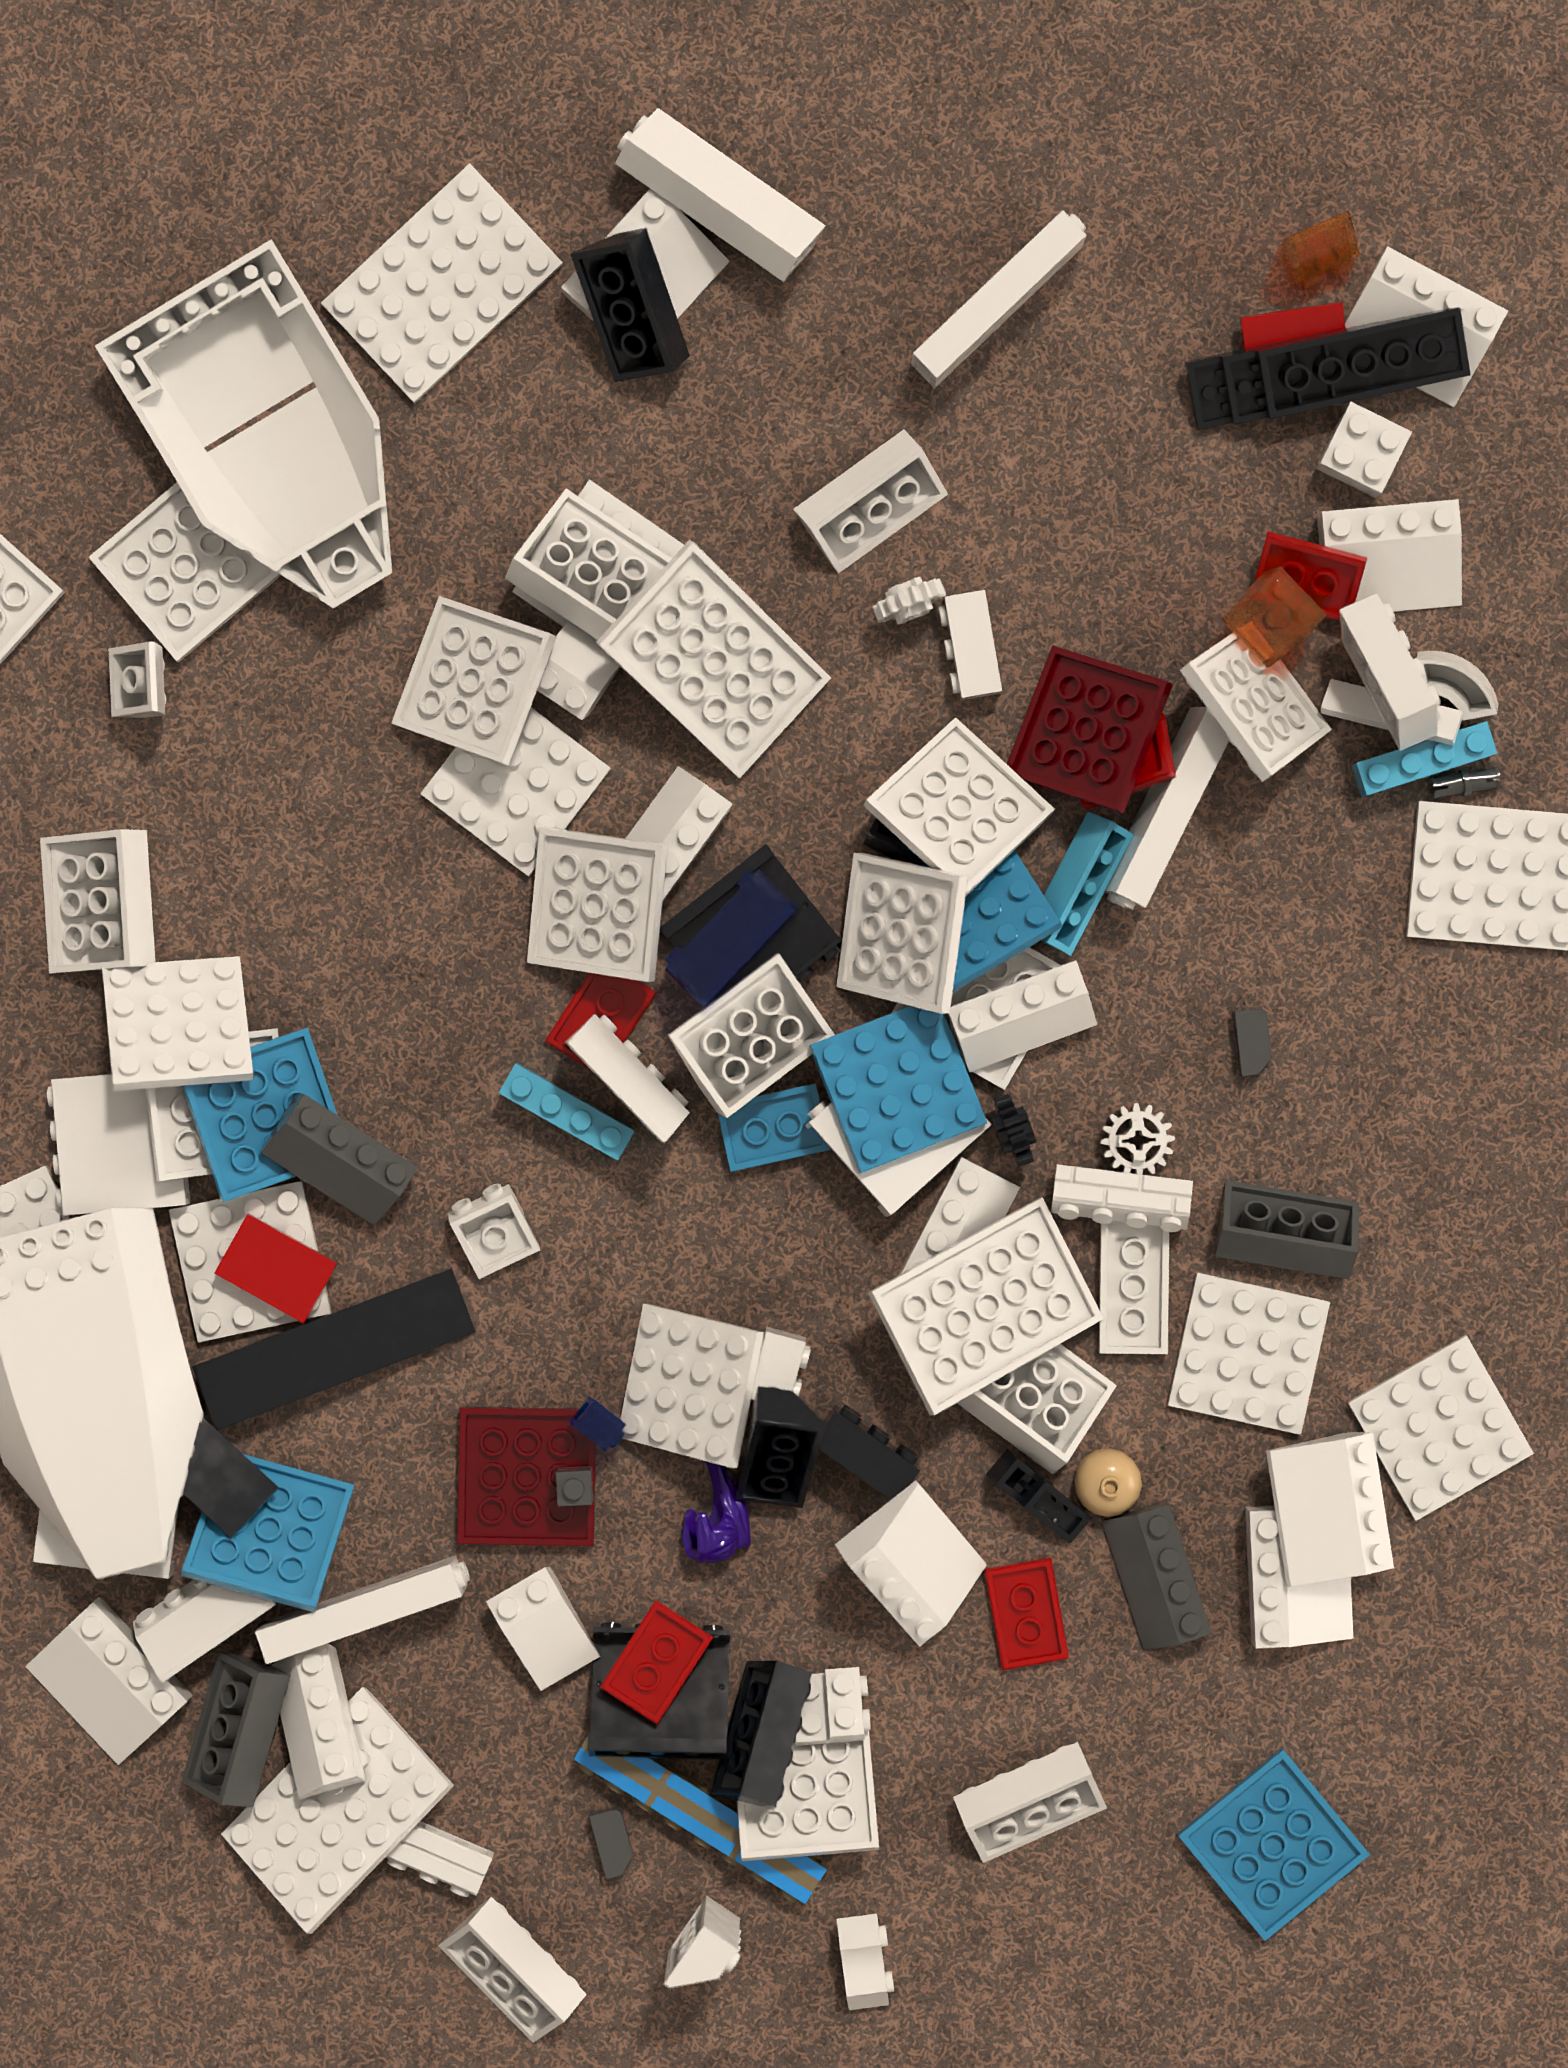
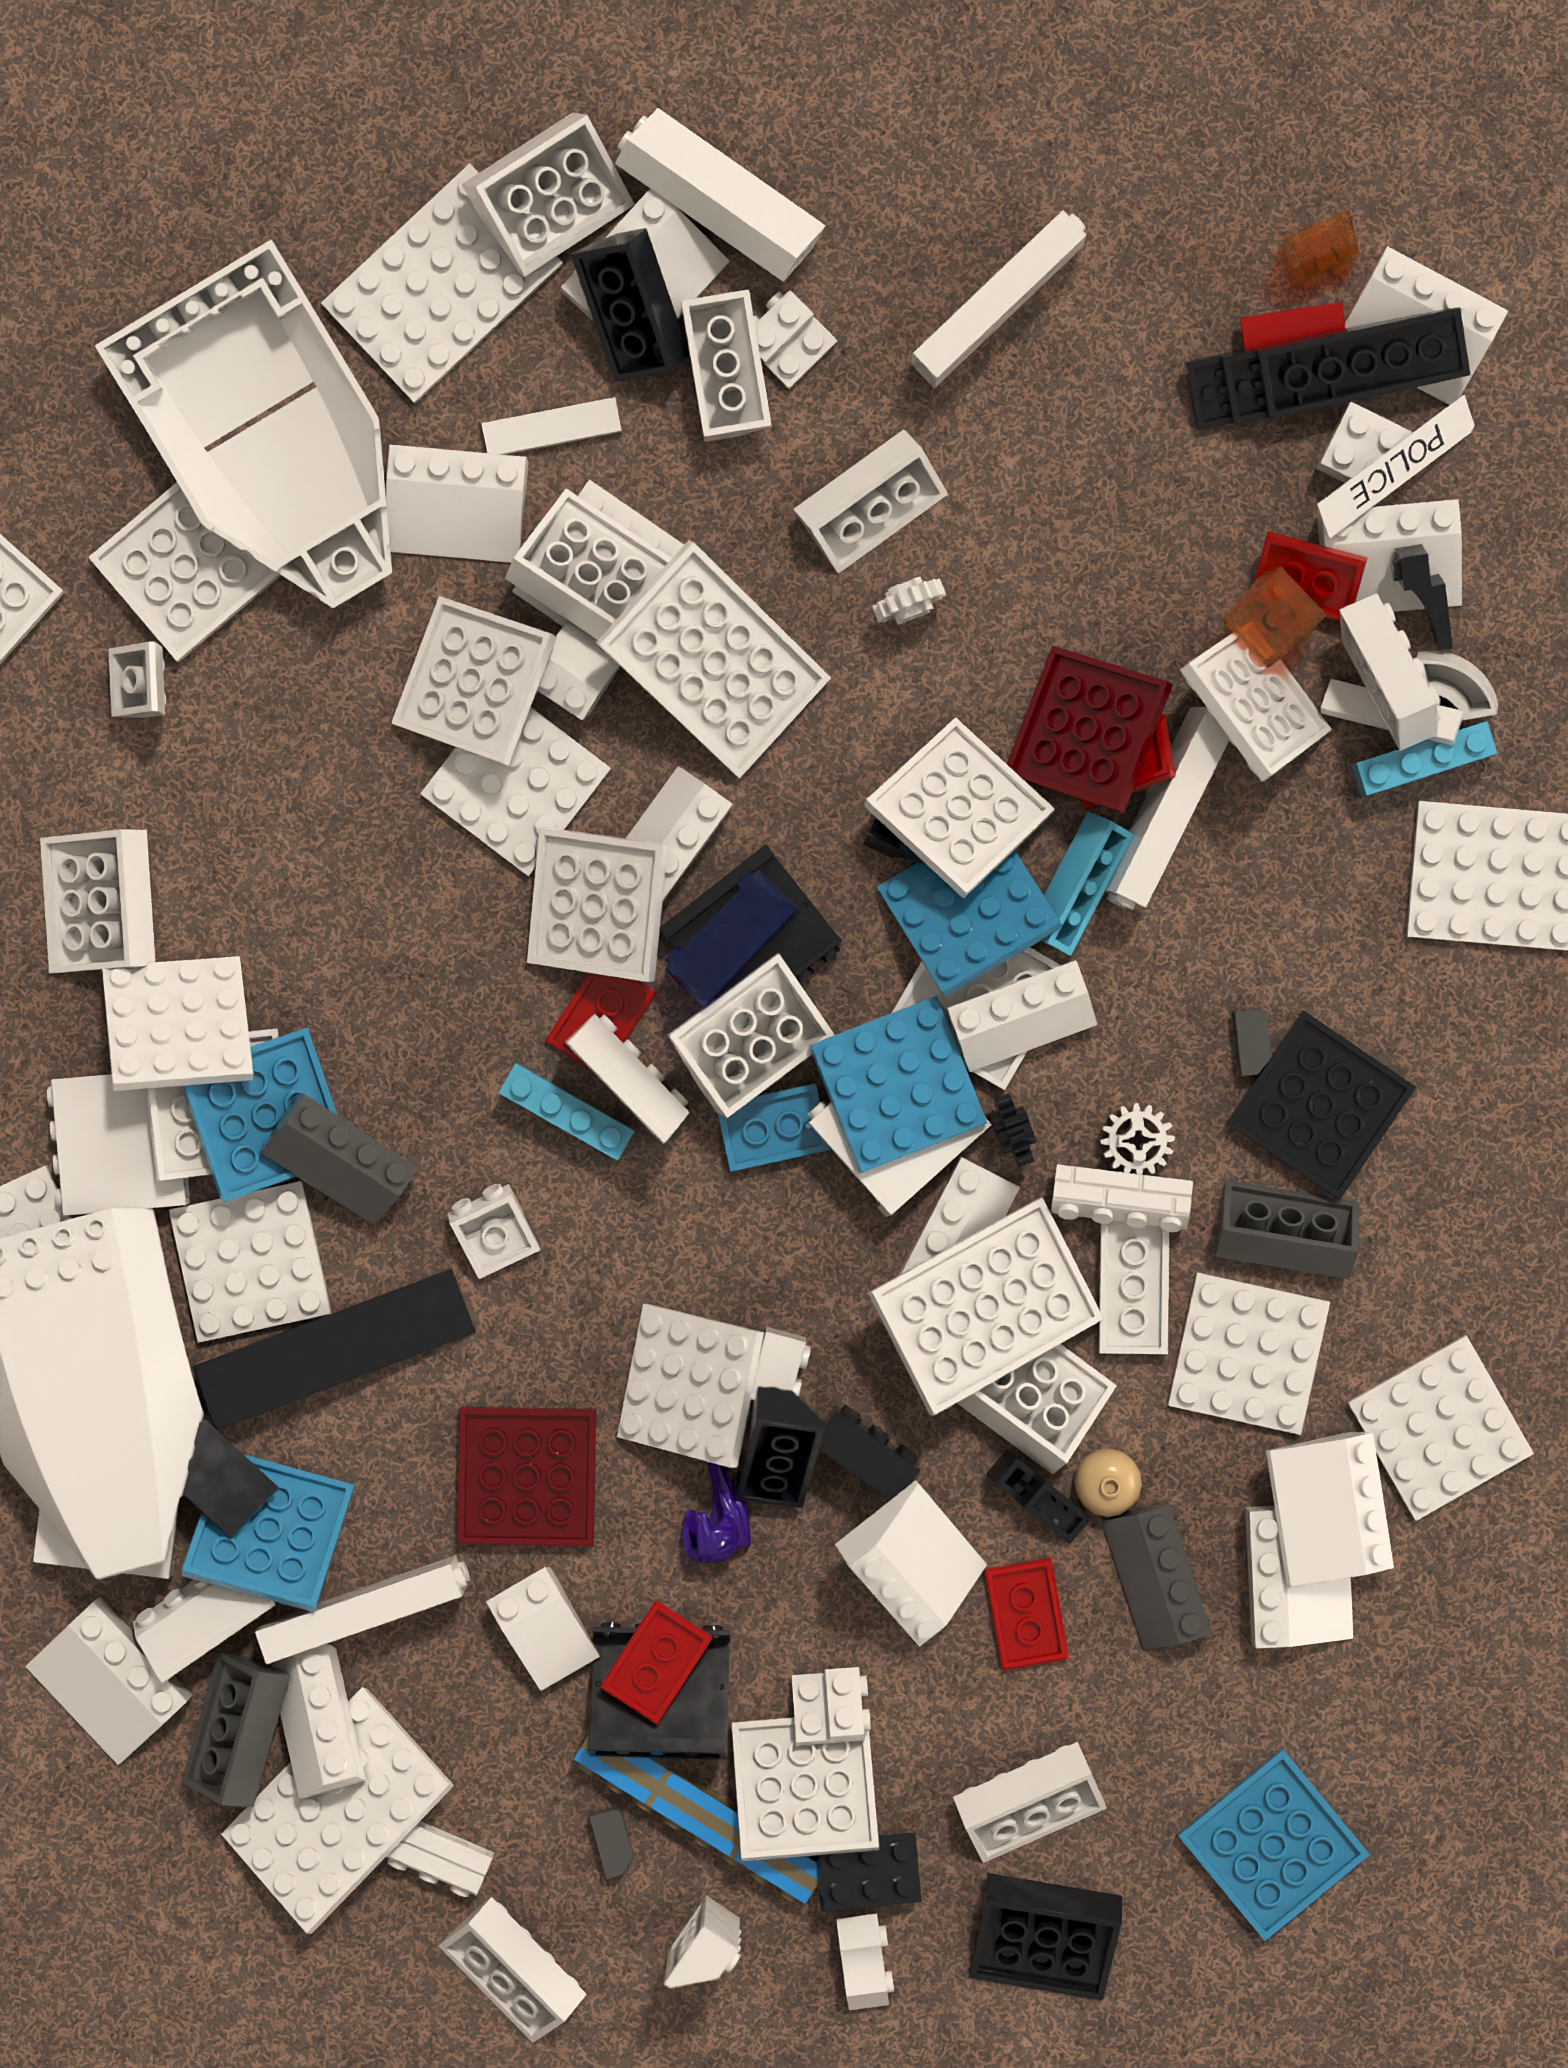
red tile [214,1213,338,1323] -> none
dark grey brick [556,1466,594,1507] -> none
clear blue brick [568,1396,626,1451] -> none
black slope [710,1660,812,1807] -> none
white plate [836,853,968,1014] -> none
white brick [938,590,1002,700] -> none
dark grey pin [1429,767,1501,799] -> none
none -> white slope [386,445,529,563]
none -> white slope [462,113,635,277]
none -> white tile [481,397,622,455]
none -> white slope [681,289,772,442]
none -> white plate [753,290,838,390]
none -> black plate [816,1832,922,1911]
none -> black slope [969,1873,1122,2000]
none -> black plate [1226,1010,1416,1200]
none -> white sticker [1317,395,1475,539]
none -> black slope [1390,544,1453,651]

